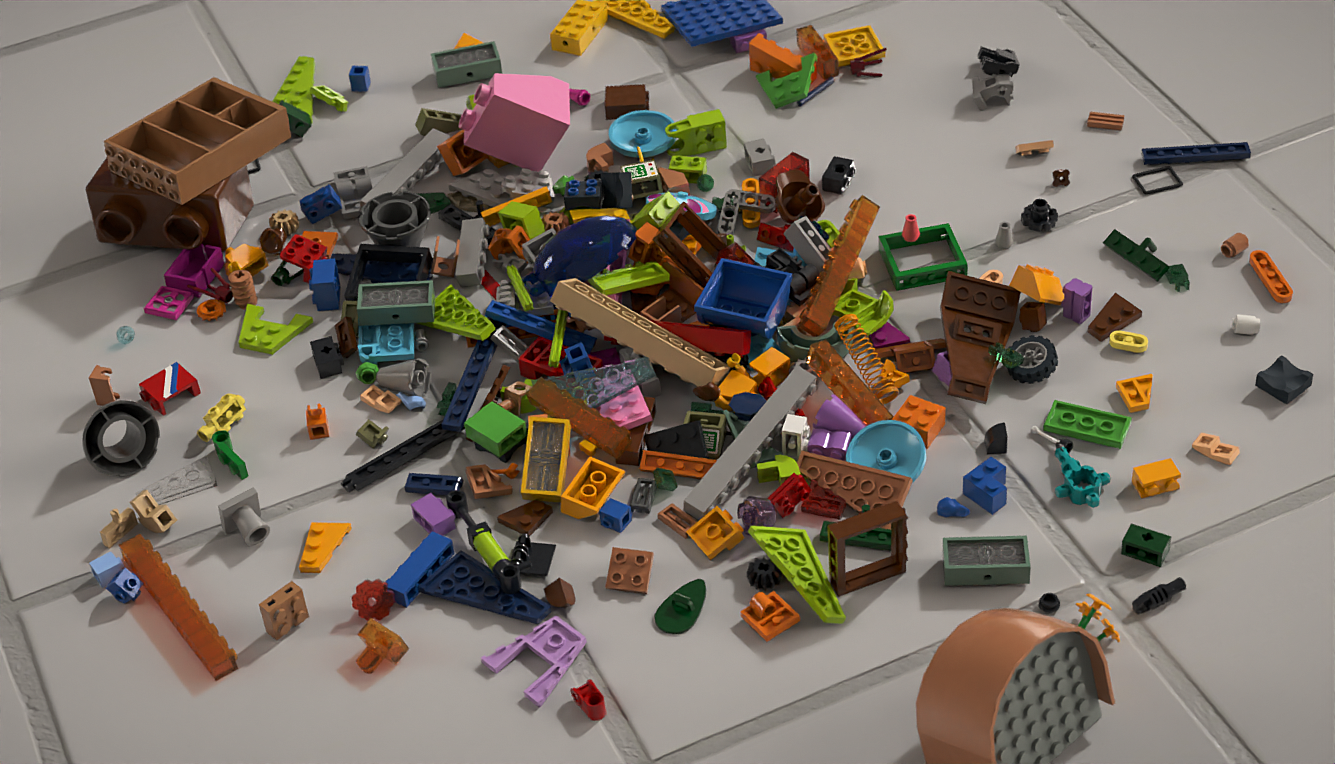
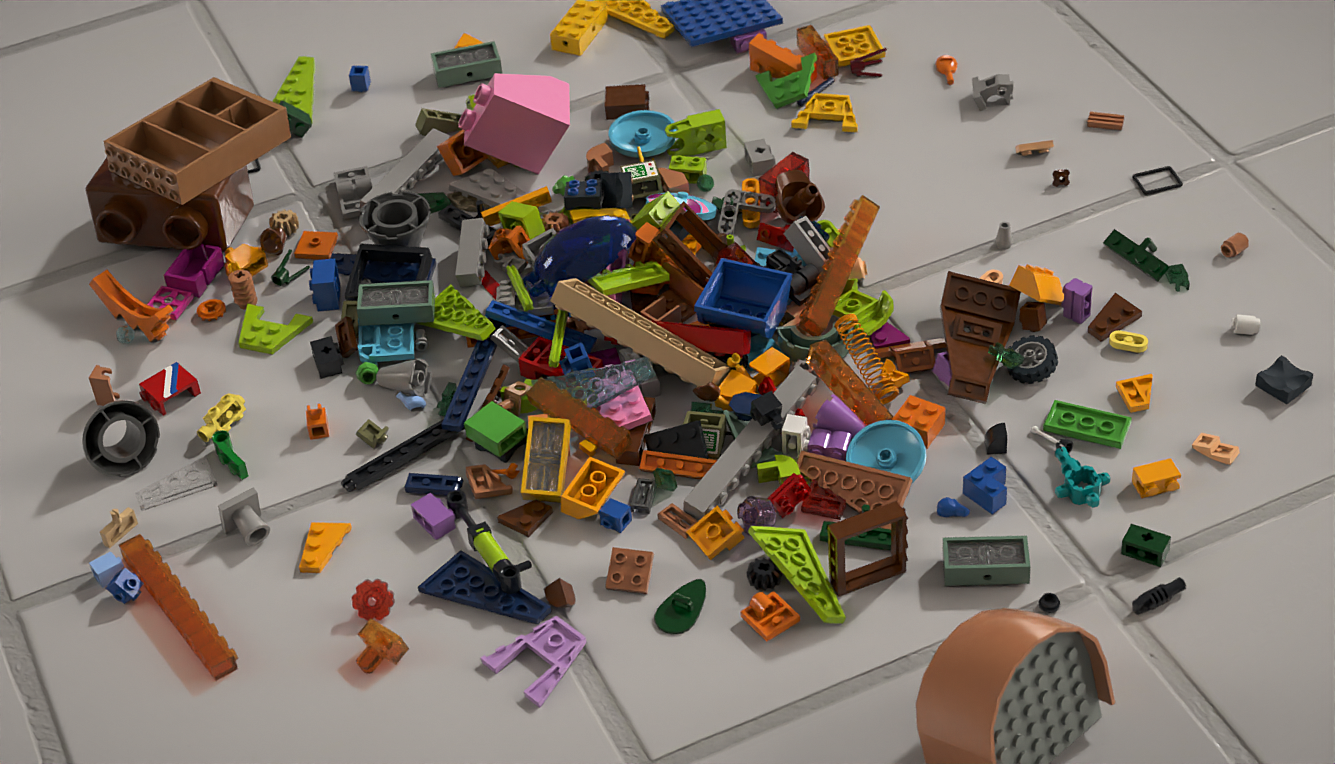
tan brick [129,490,177,533] -> none
dark red plant [187,268,233,303] -> none
medium nougat piece [259,581,309,640] -> none
red bracket [280,234,328,284] -> none
blue brick [299,184,342,224] -> none
lime hinge [310,85,348,112] -> none
light nougat slope [360,384,402,413] -> none
blue brick [384,531,455,608] -> none
nougat piece [430,236,460,278] -> none
light grey plate [501,169,554,203] -> none
black hinge [510,533,556,576] -> none
dark pink cone [569,88,591,106] -> none
red piece [570,679,606,721] -> none
black brick [822,156,856,195] -> none
green window [878,223,968,291] -> none
coral cone [902,214,920,242] -> none
black bracket [977,46,1020,77] -> none
black plant [1021,199,1058,232] -> none
light orange plant [1076,593,1120,643] -> none
dark blue plate [1141,142,1251,165] -> none
orange plate [1249,250,1293,303] -> none
none -> orange arch [89,270,173,342]
none -> black brick [750,391,784,431]
none -> yellow wing [791,93,858,132]
none -> orange piece [936,55,957,85]

